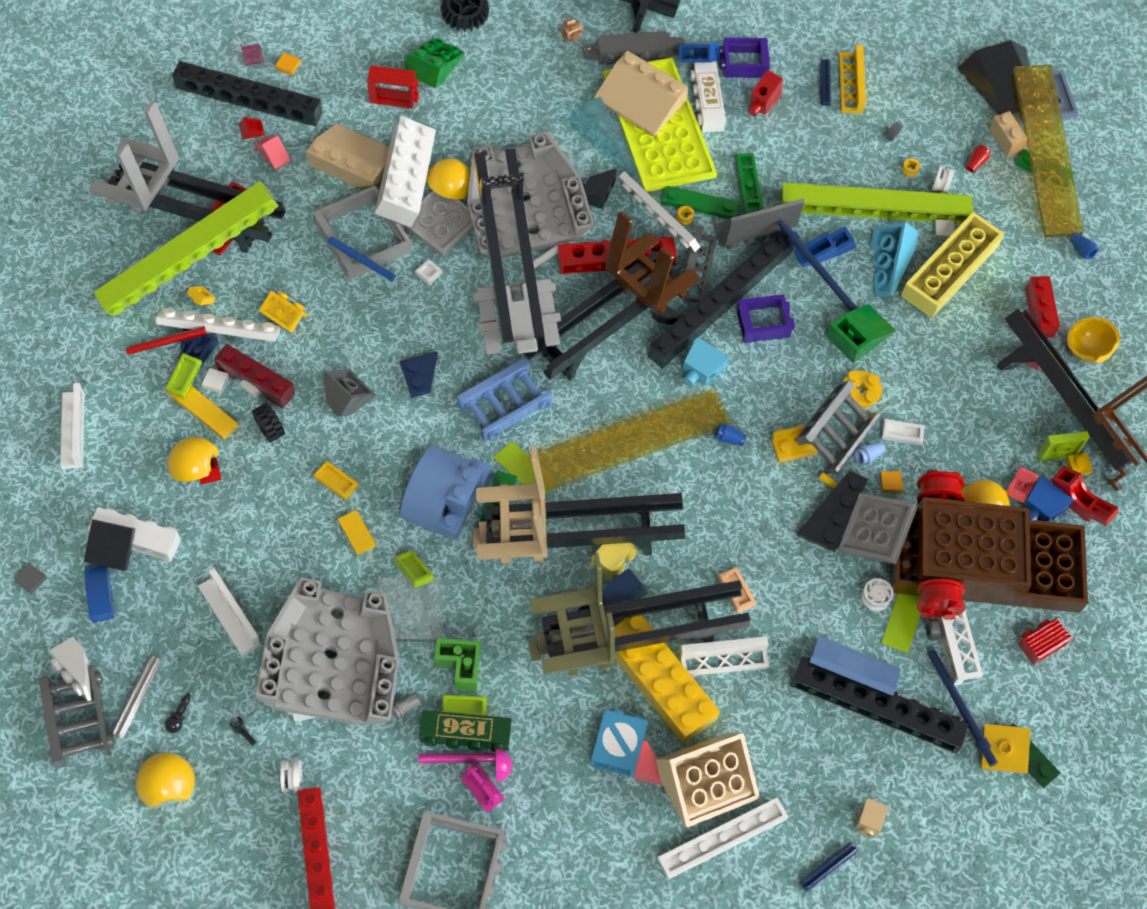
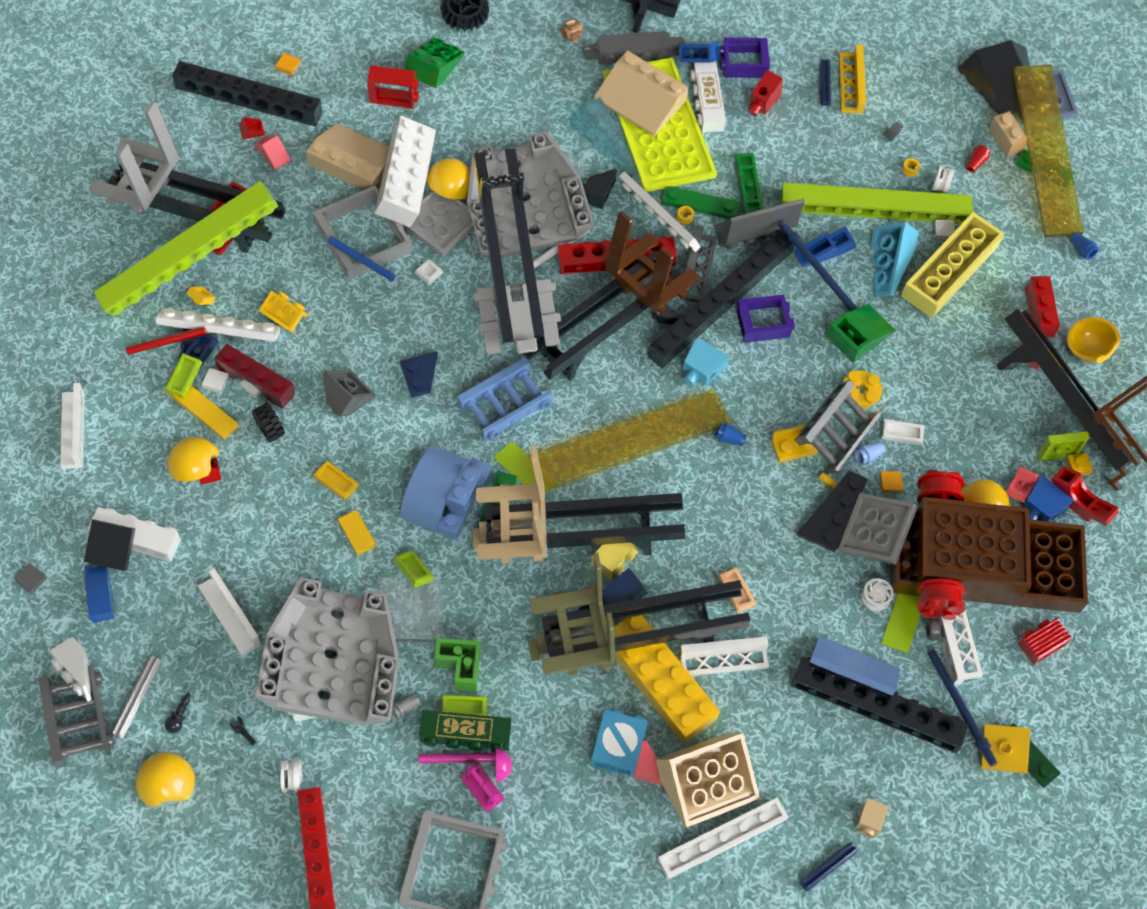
clear pink plate [241,44,264,66] -> none

